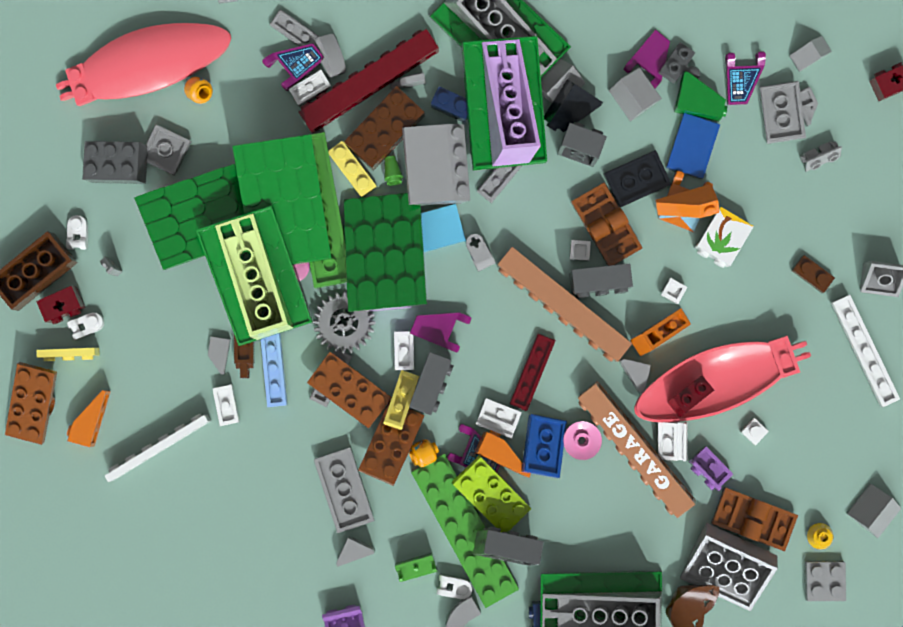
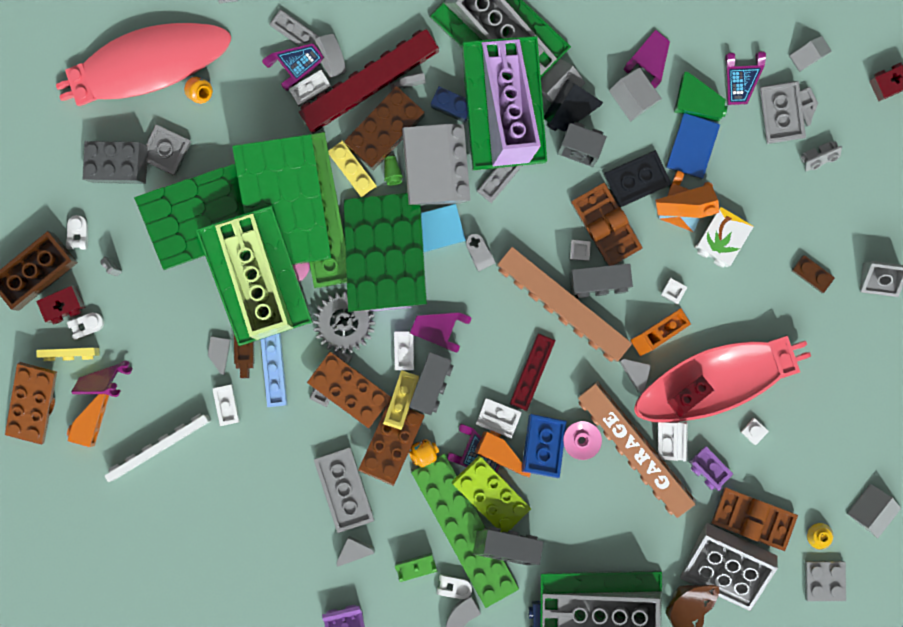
dark grey plate [659,42,700,84] -> none
white plate [831,295,900,407] -> none
none -> flag [71,360,133,397]

